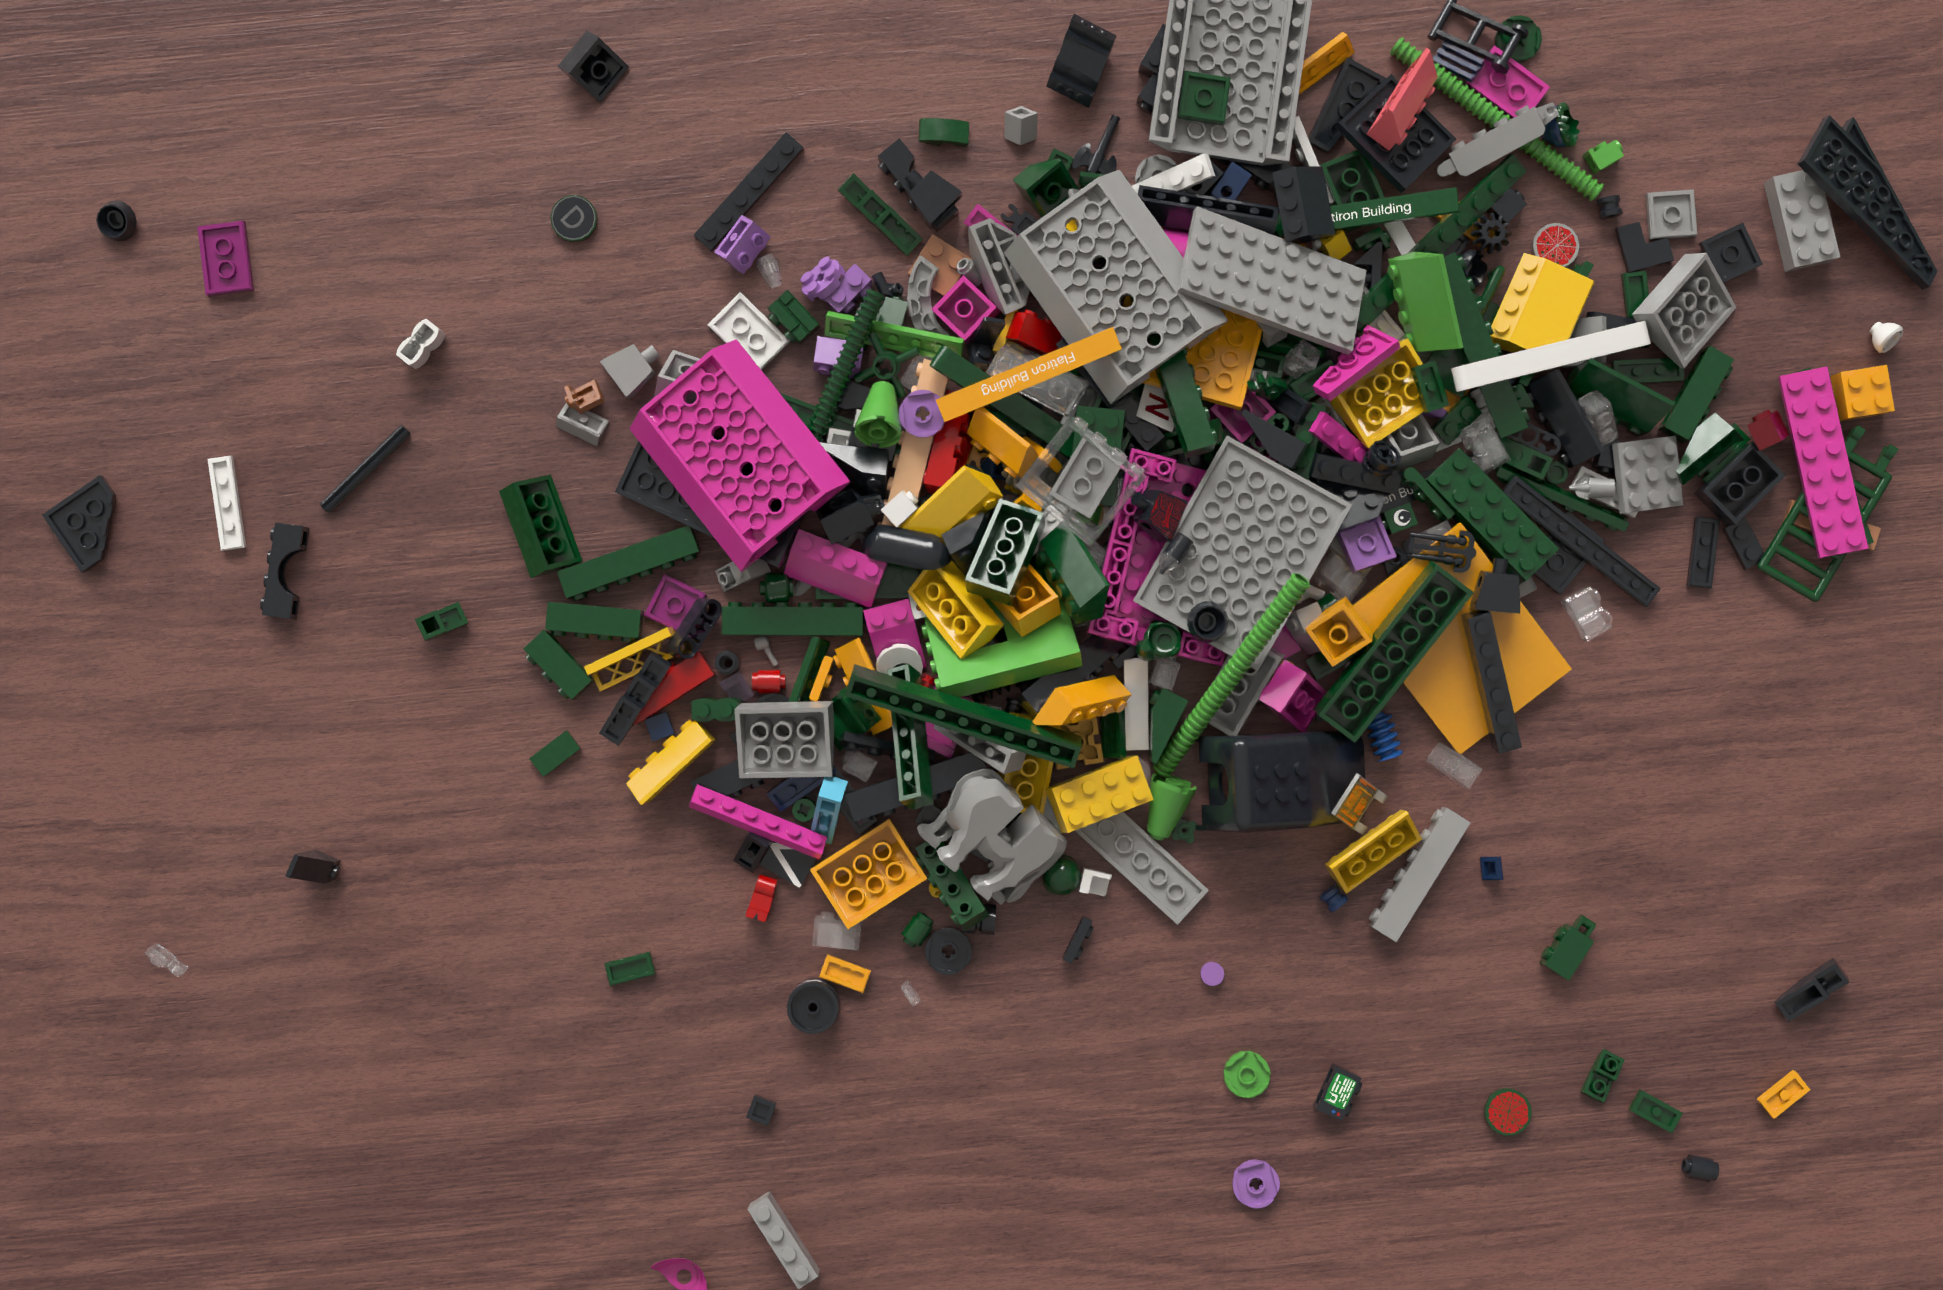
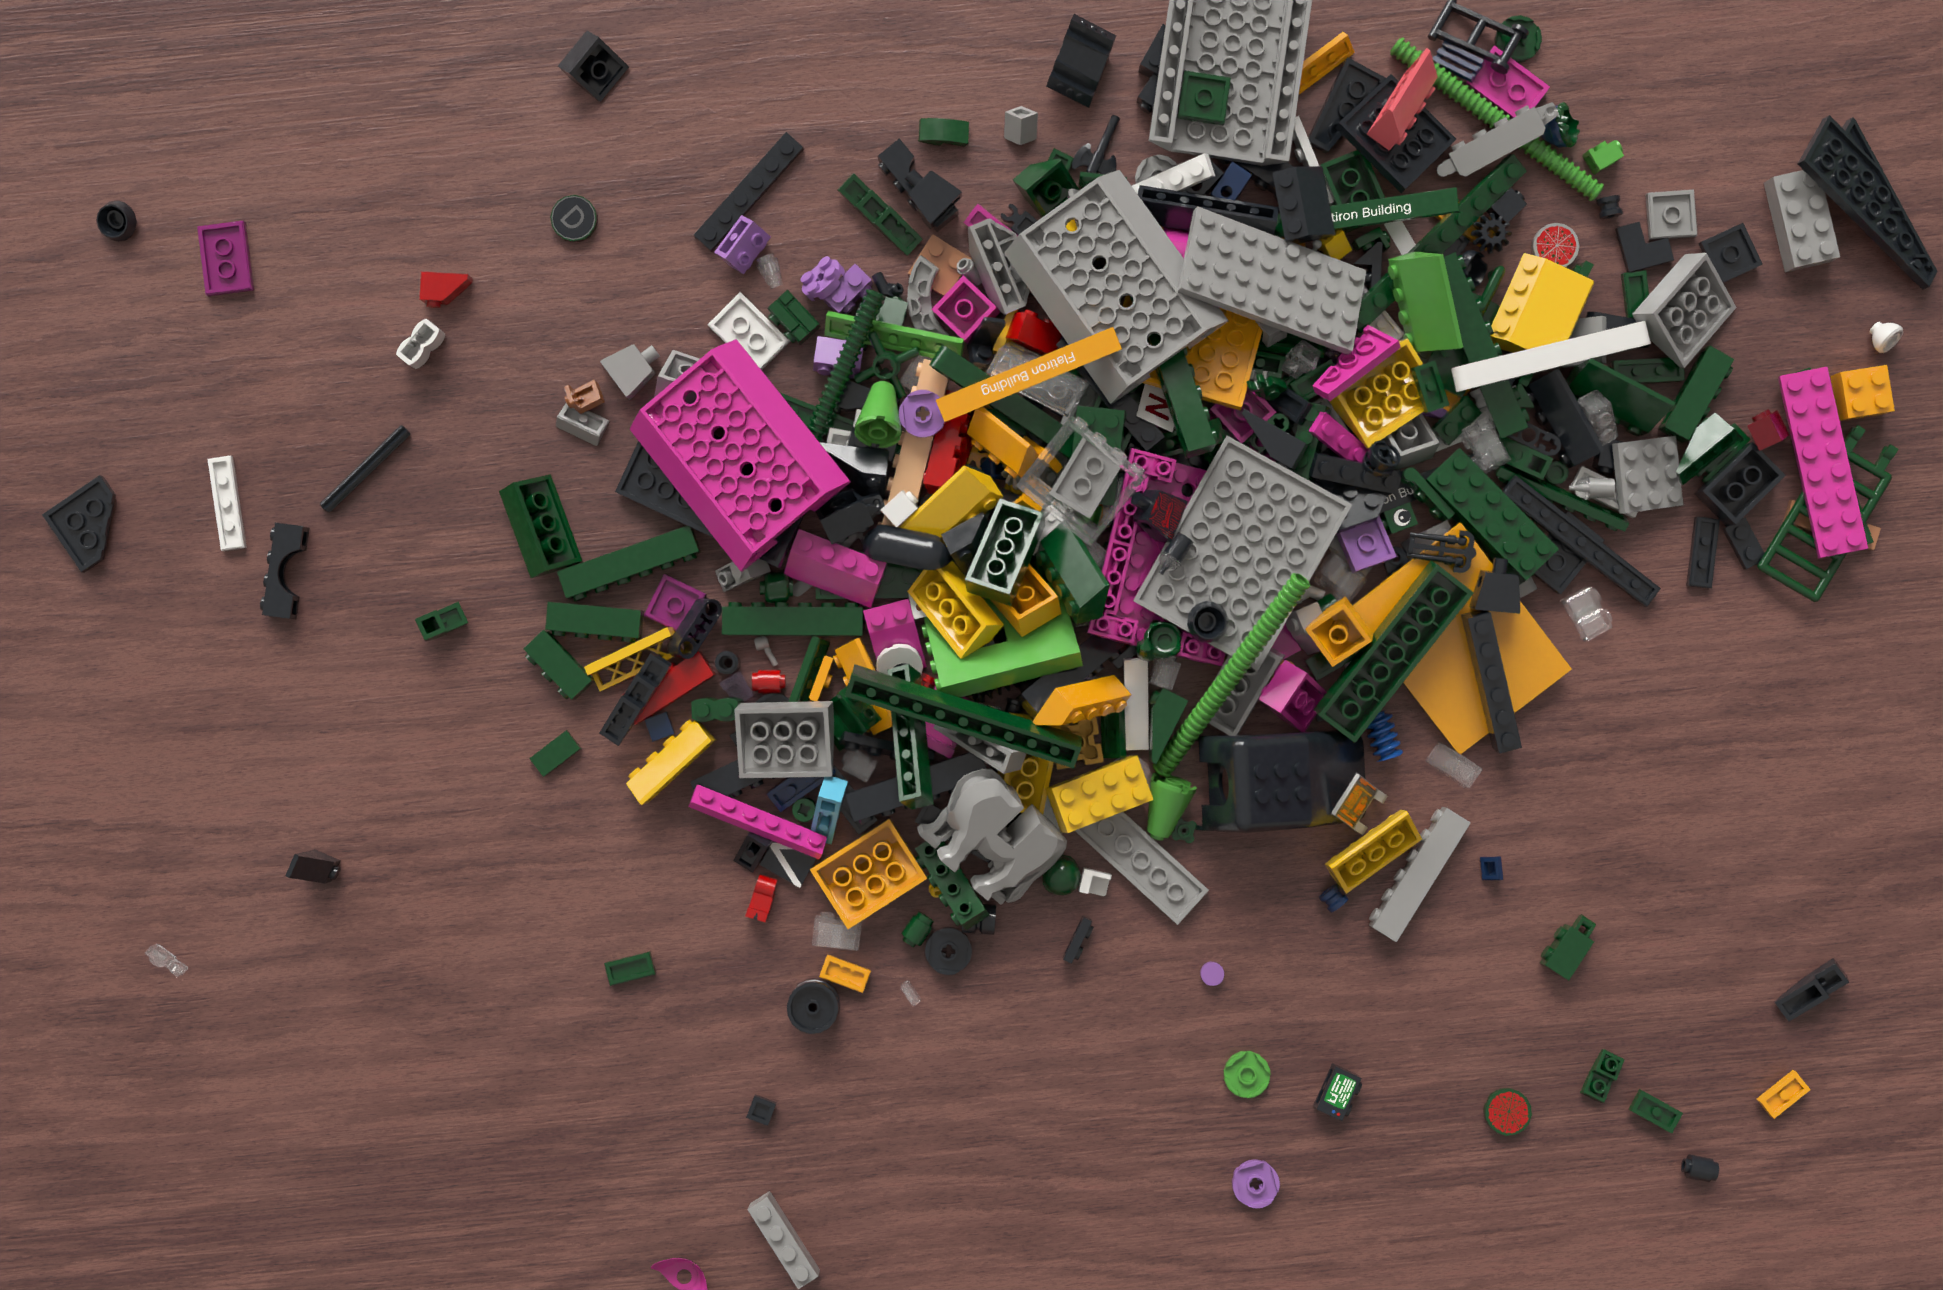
none -> red slope [419,272,473,308]

